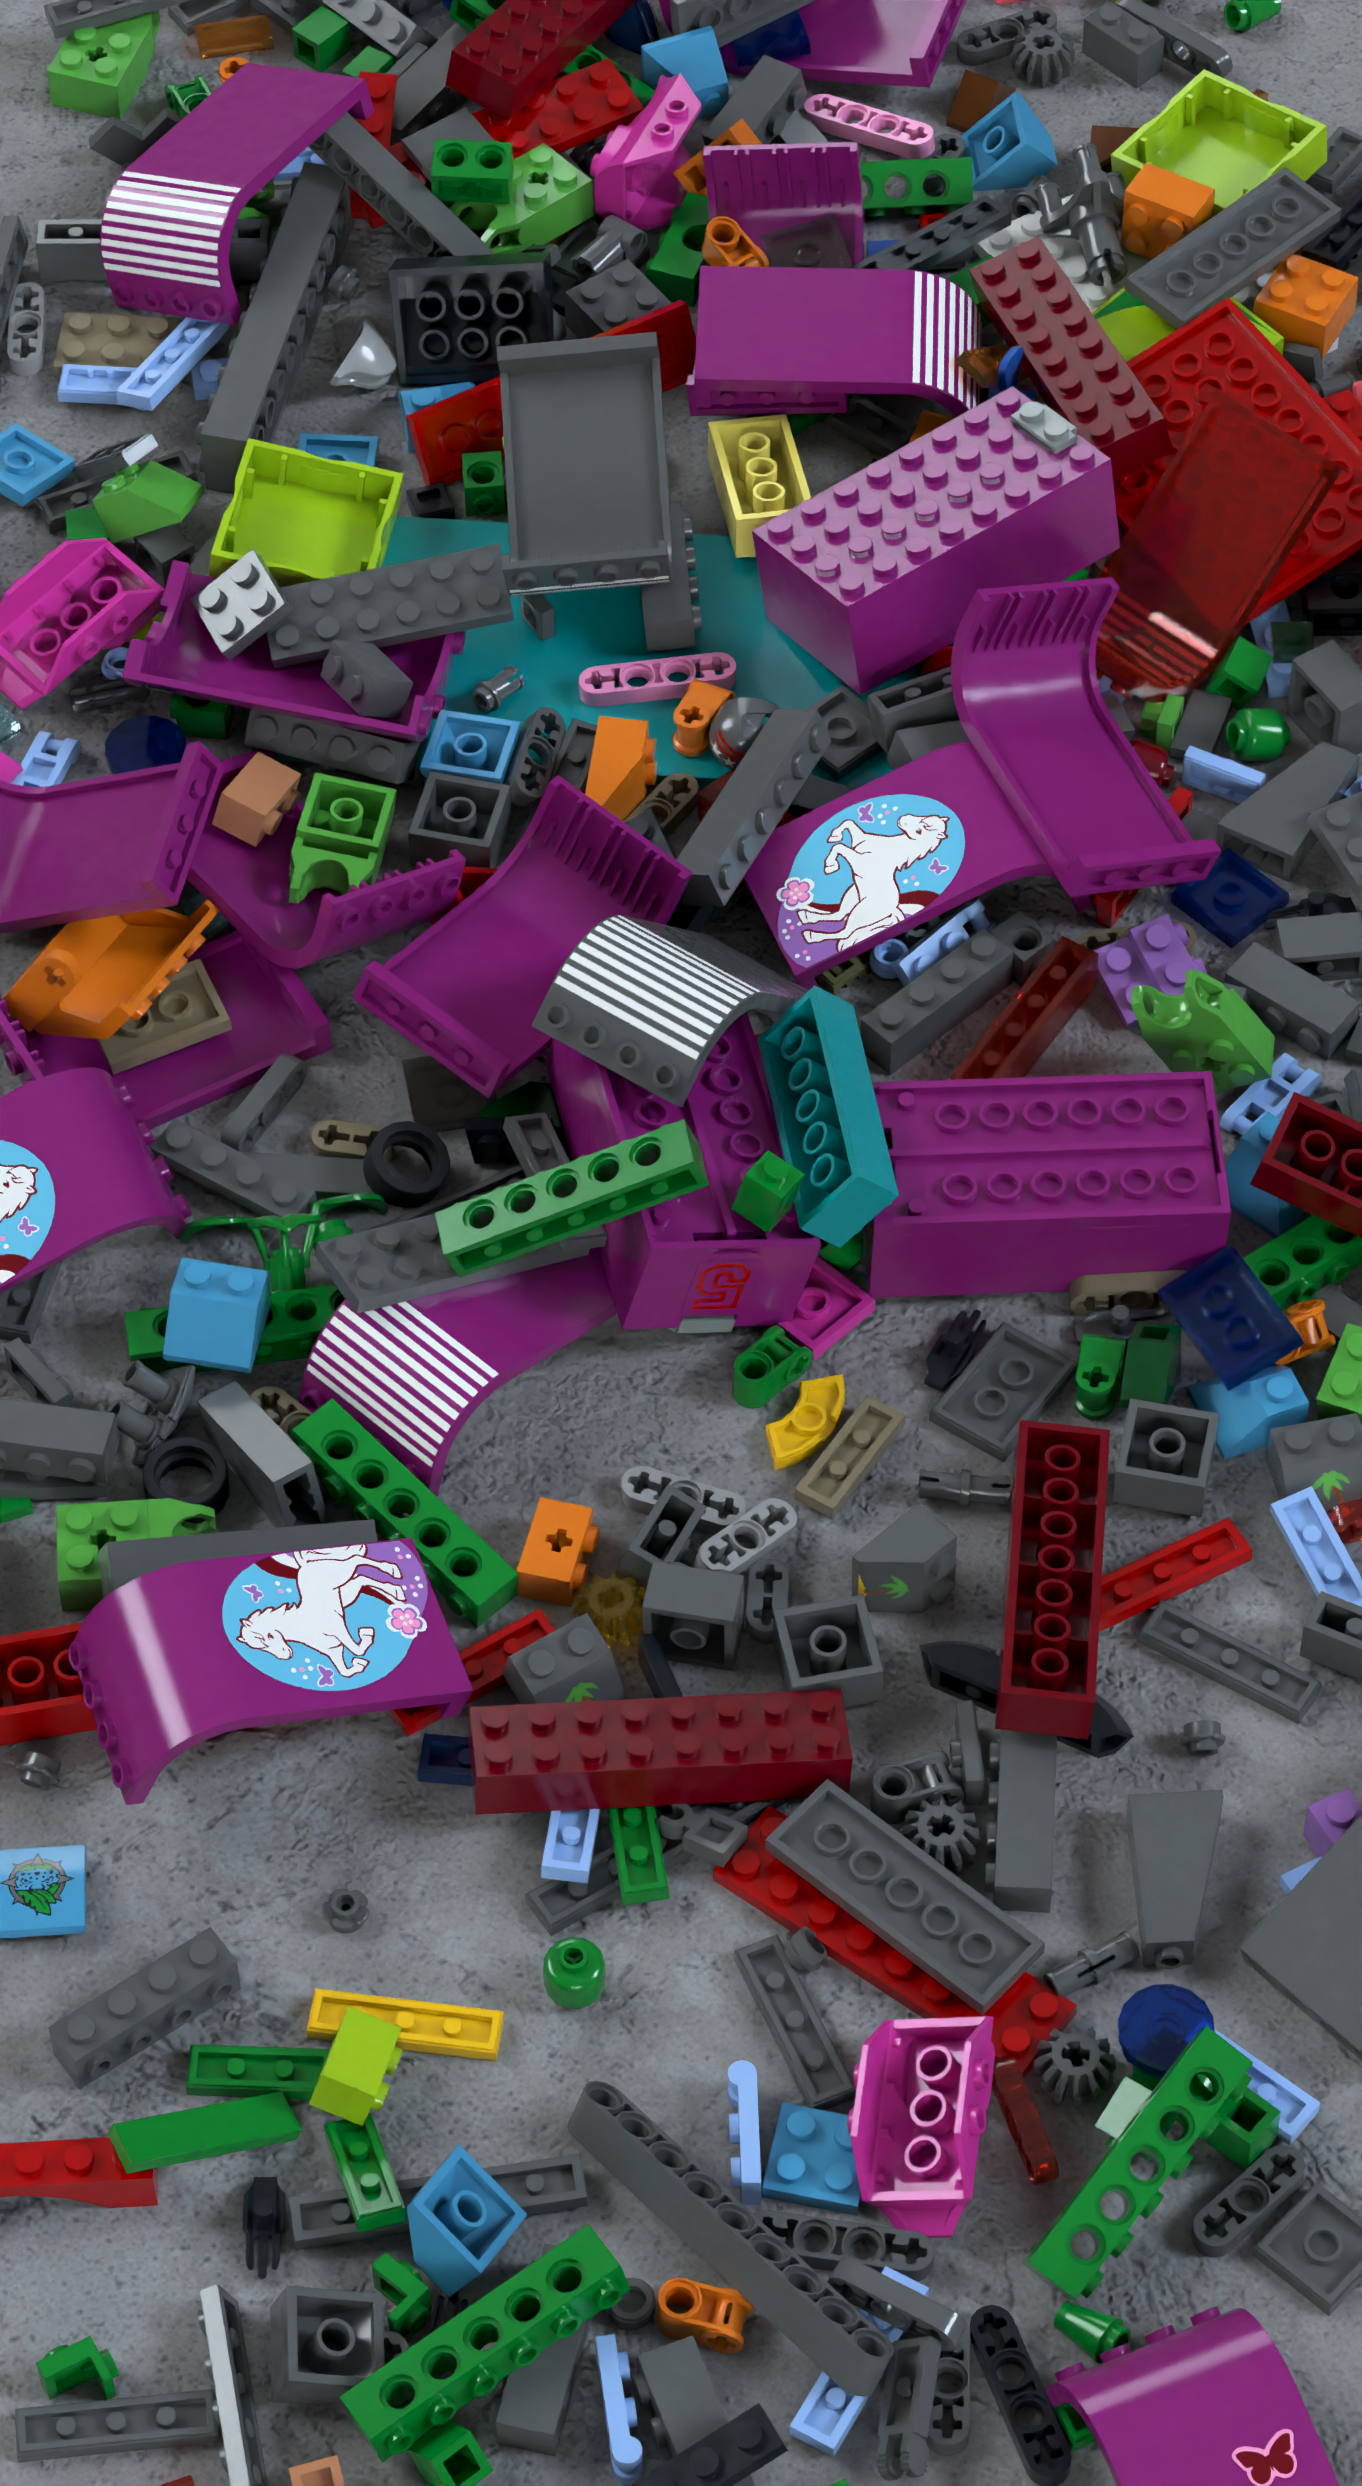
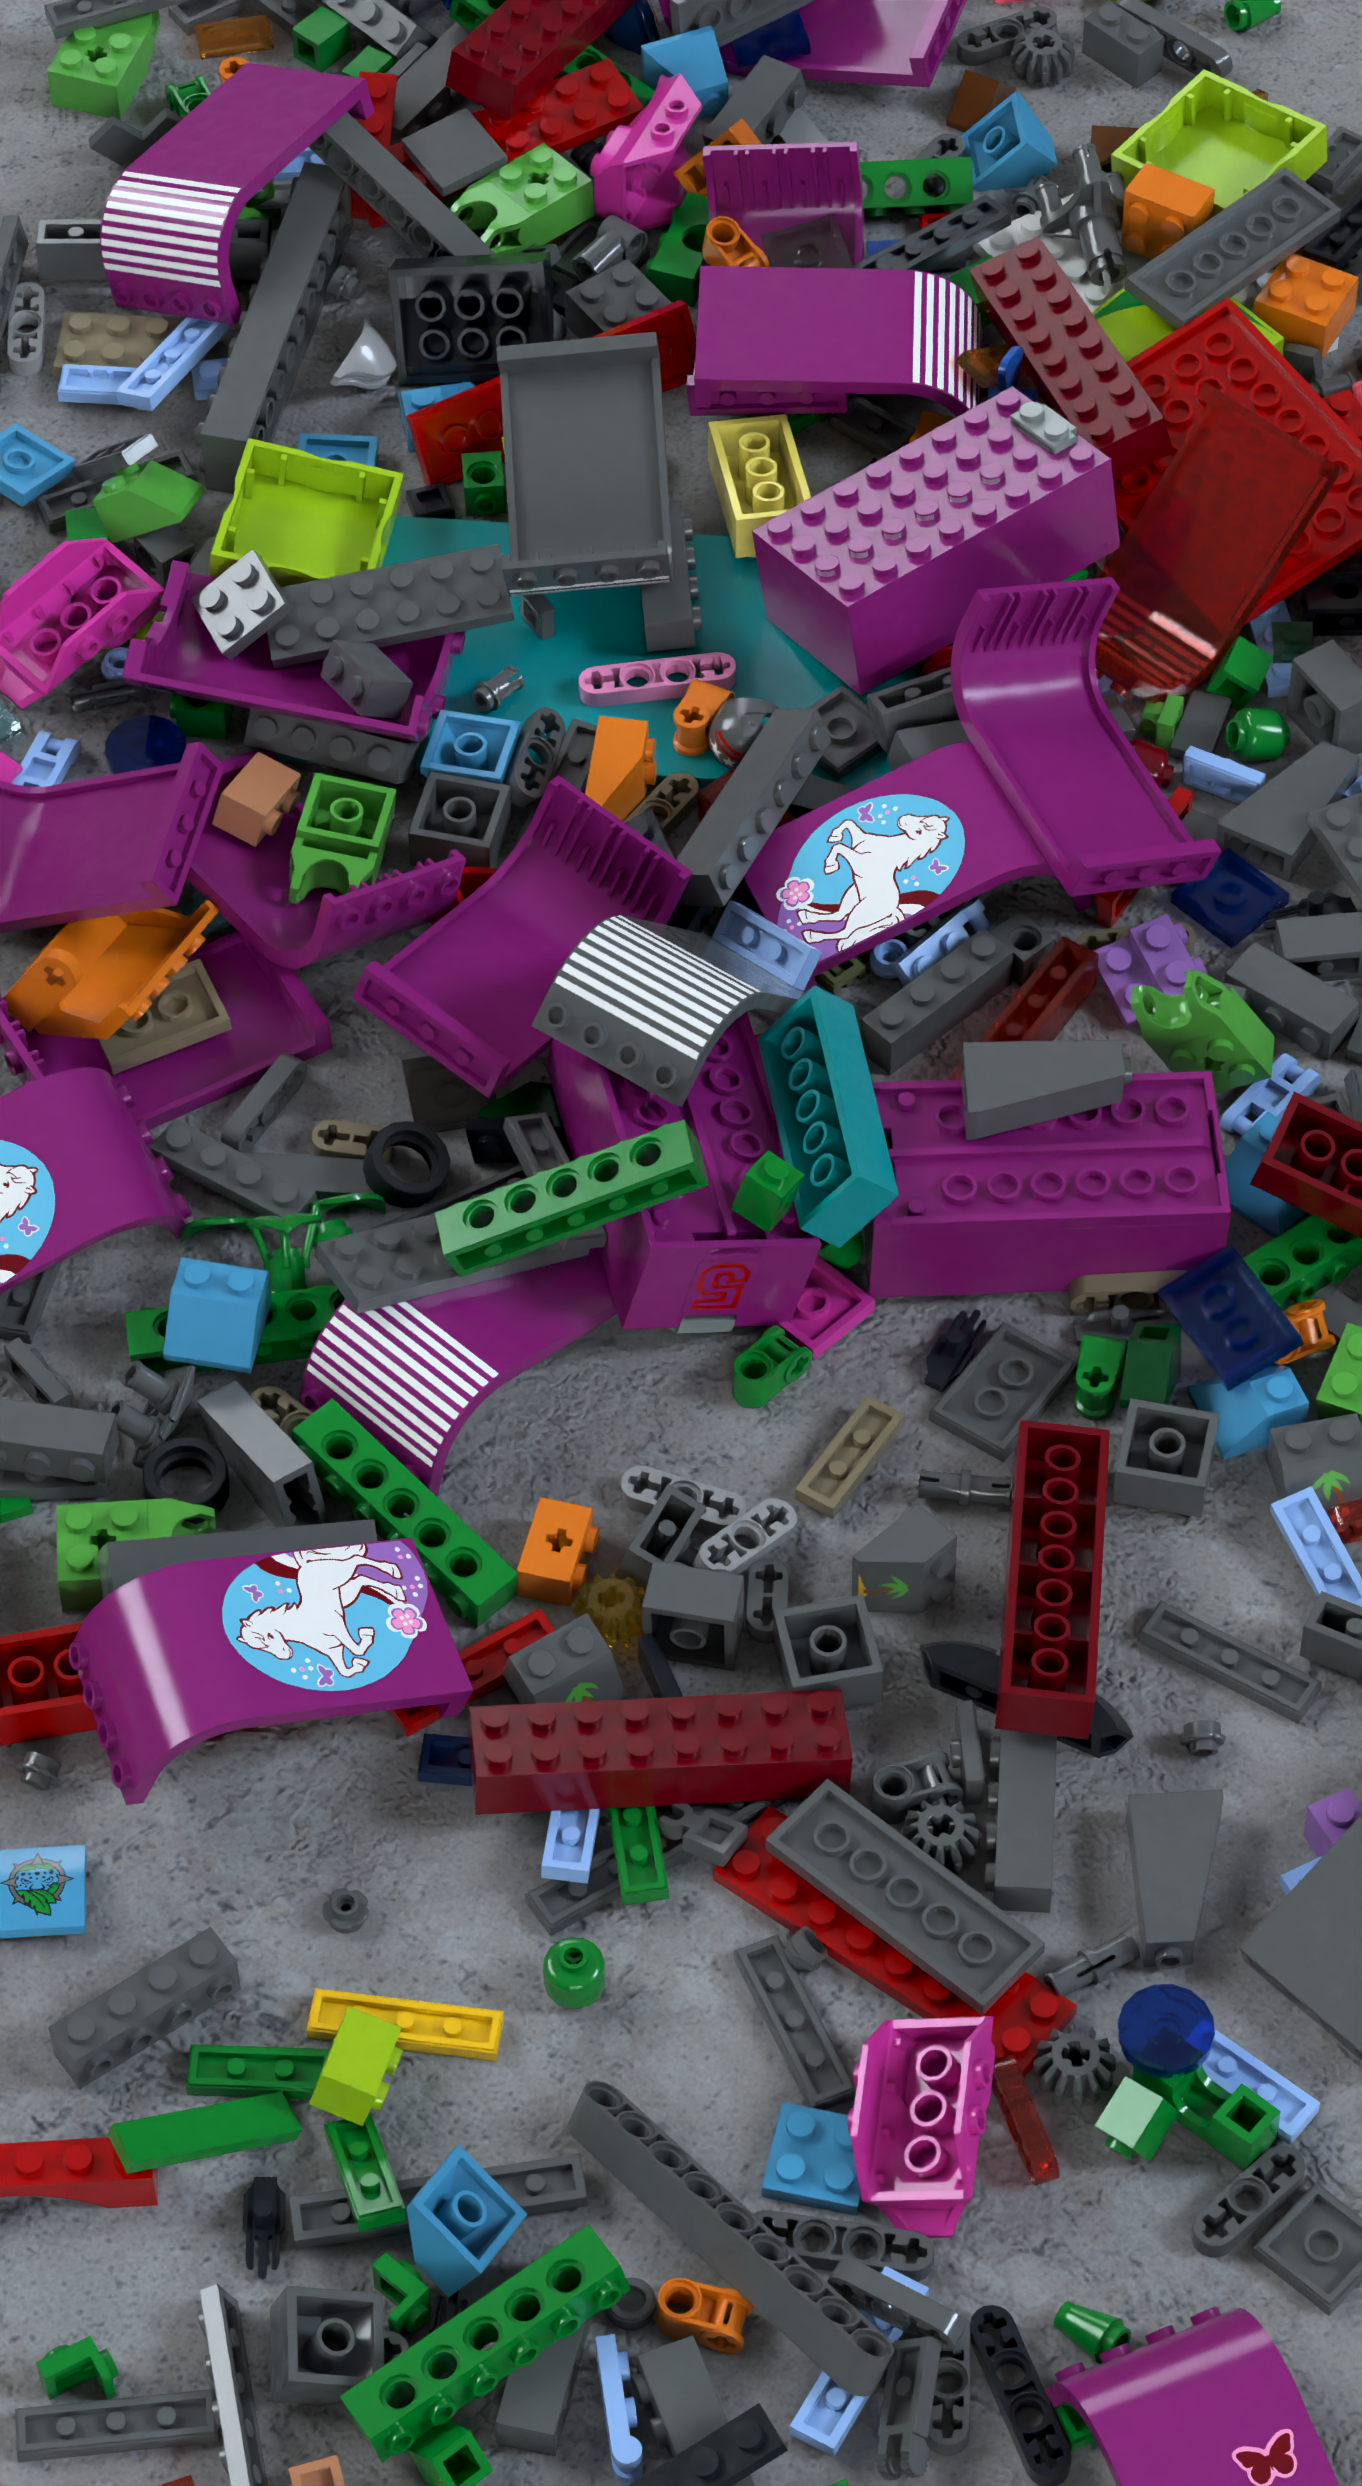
green brick [431,139,514,204] -> none
light blue plate [728,2060,761,2205] -> none
yellow tile [765,1374,845,1470] -> none
bright pink beam [804,94,935,159] -> none
green brick [1022,2026,1254,2301] -> none
red plate [1099,1517,1252,1632] -> none
none -> light blue plate [712,900,822,991]
none -> dark grey slope [960,1040,1132,1140]

